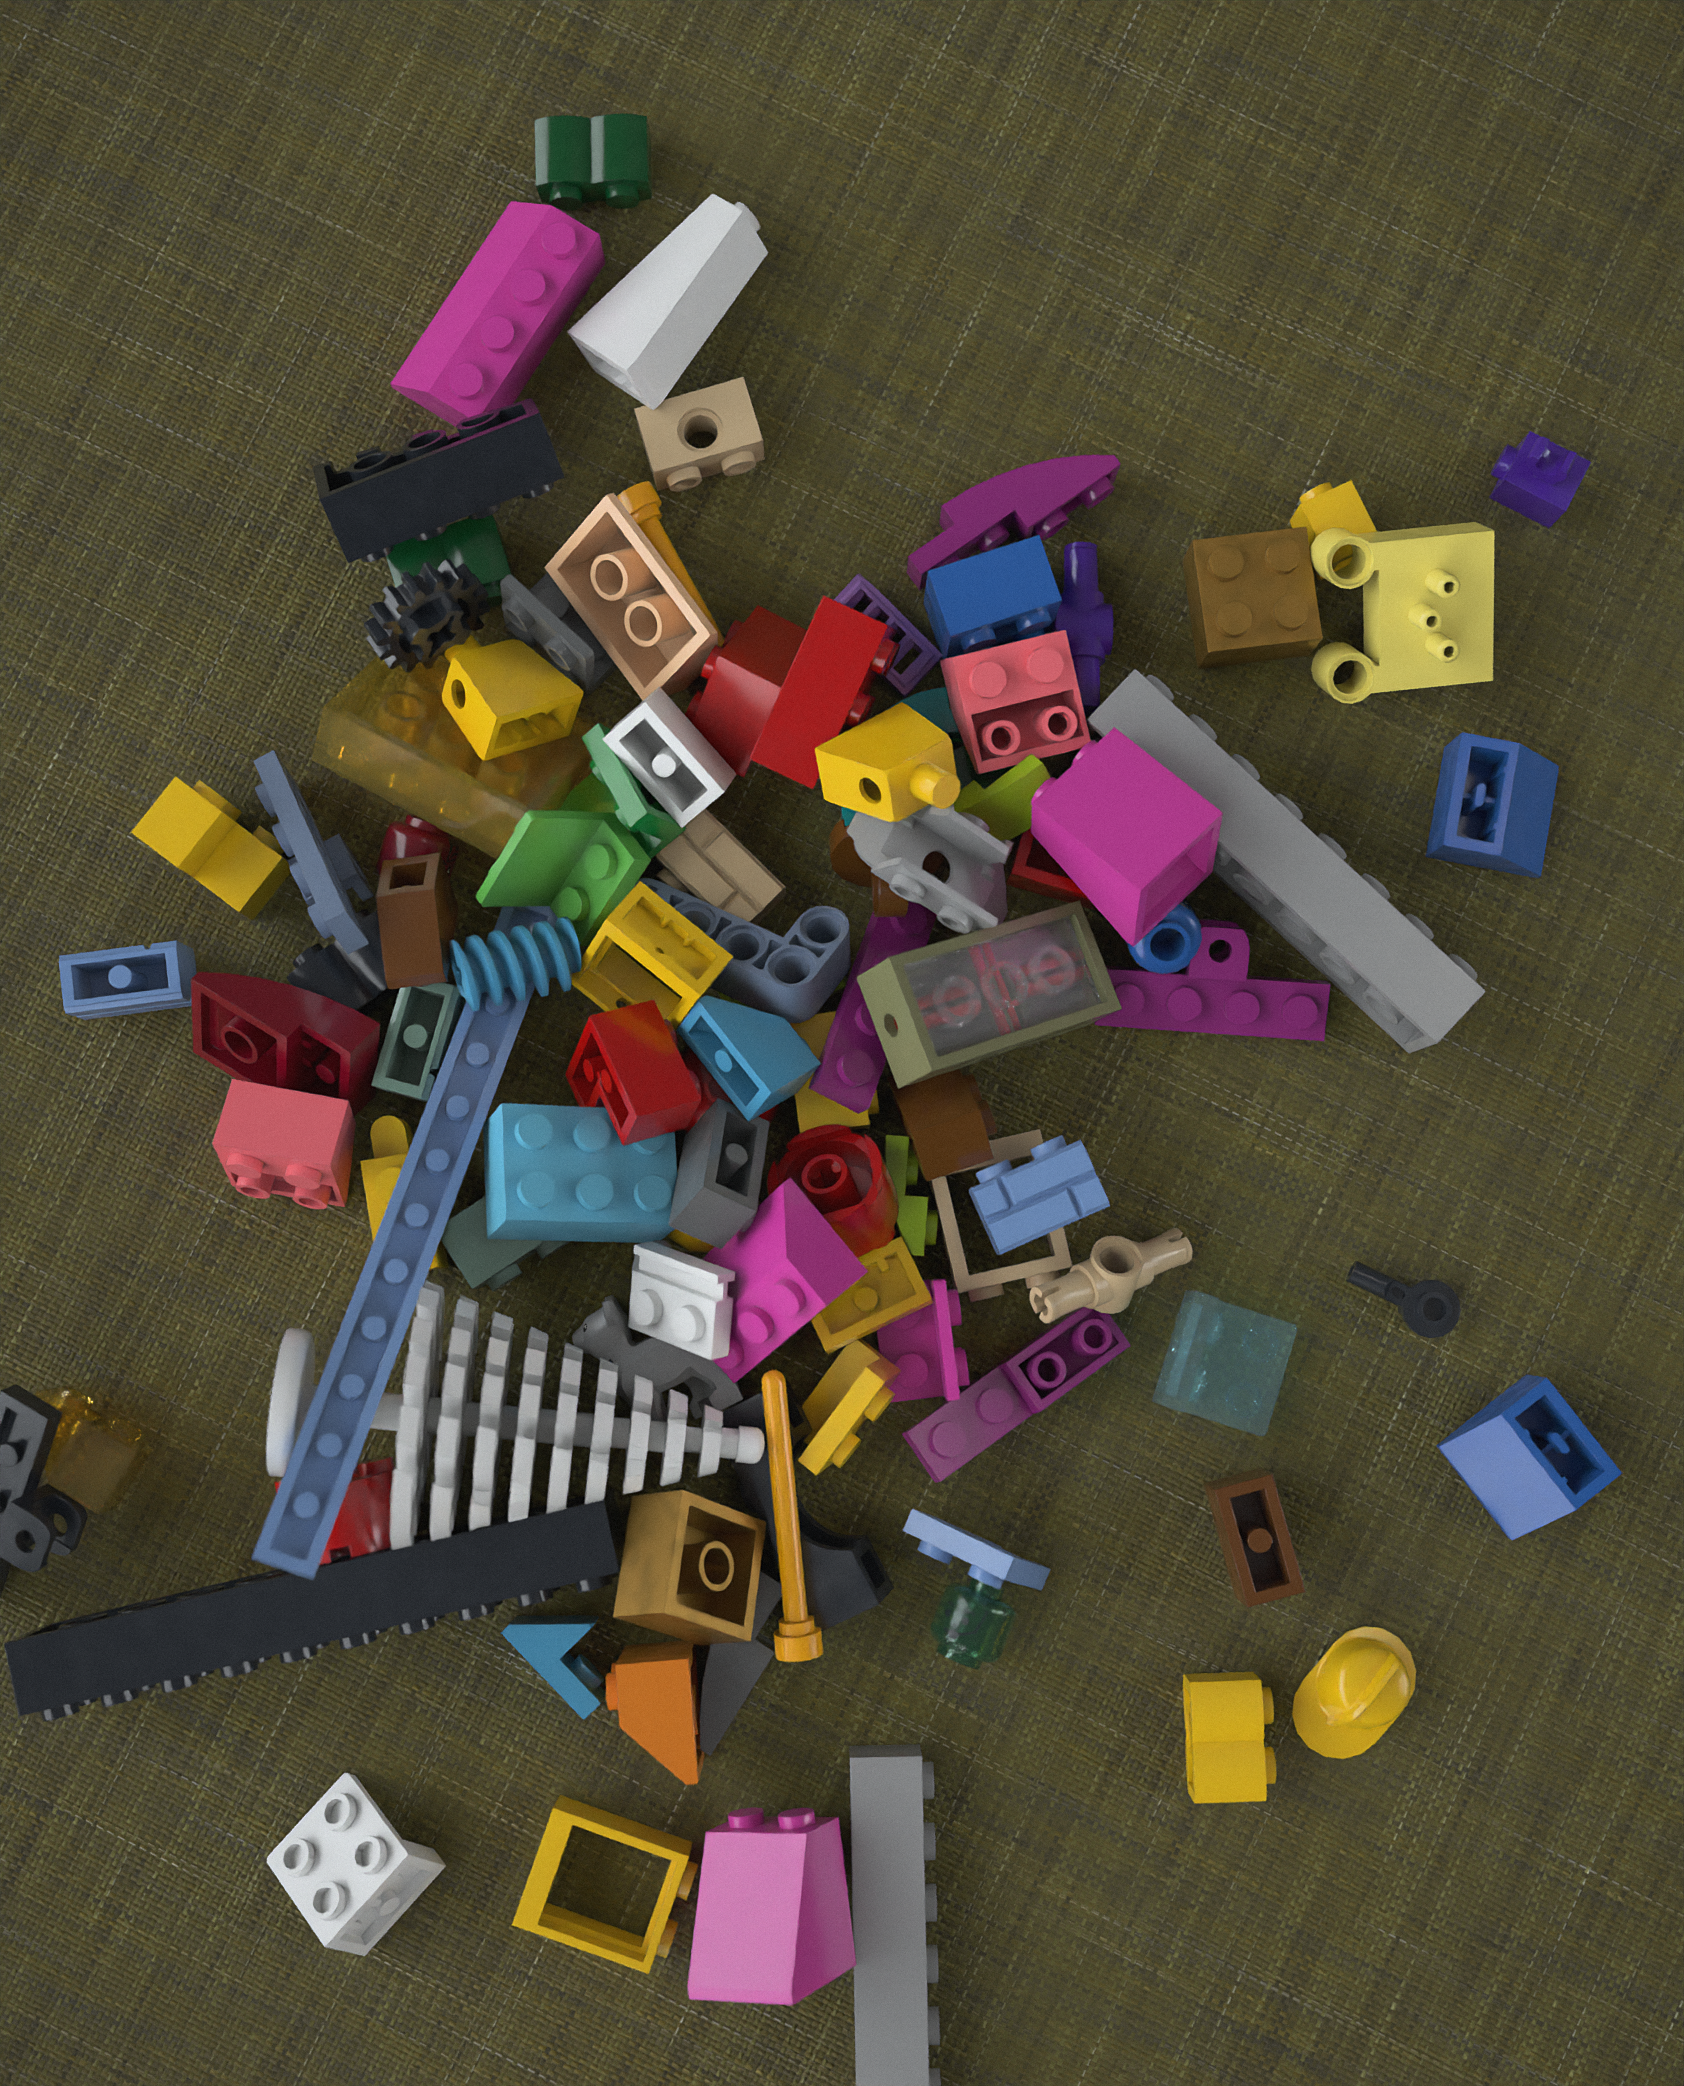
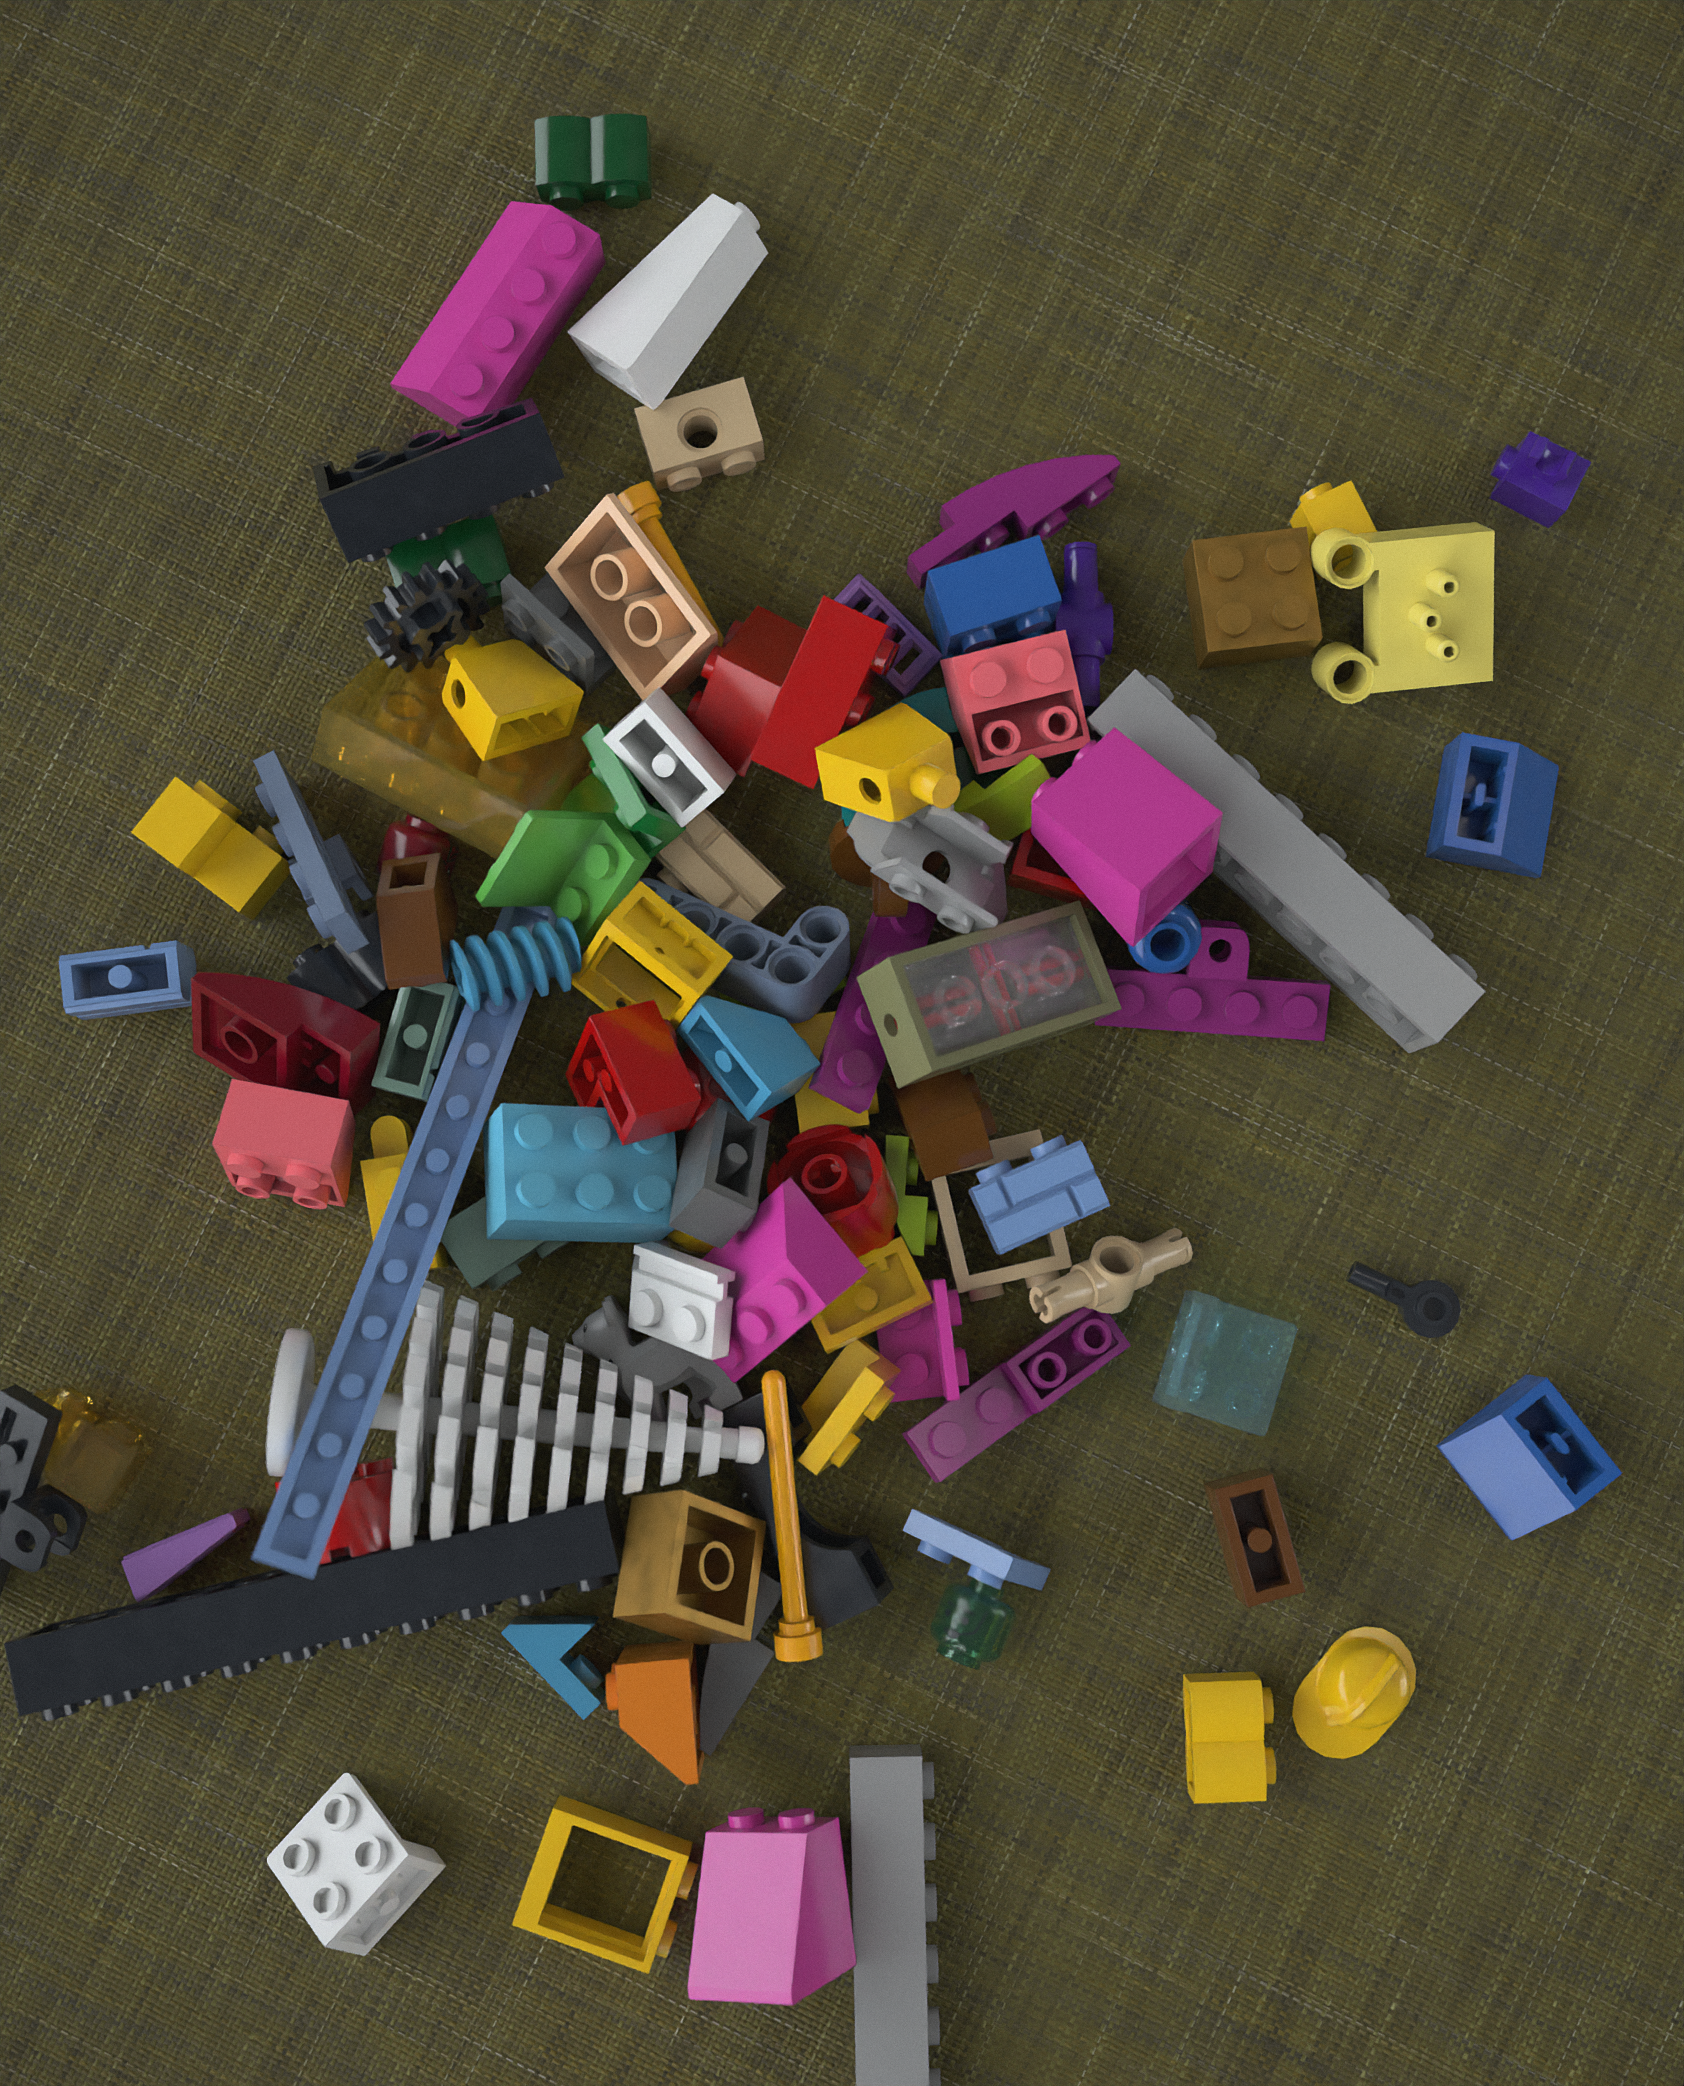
none -> medium lavender slope [121,1507,250,1603]

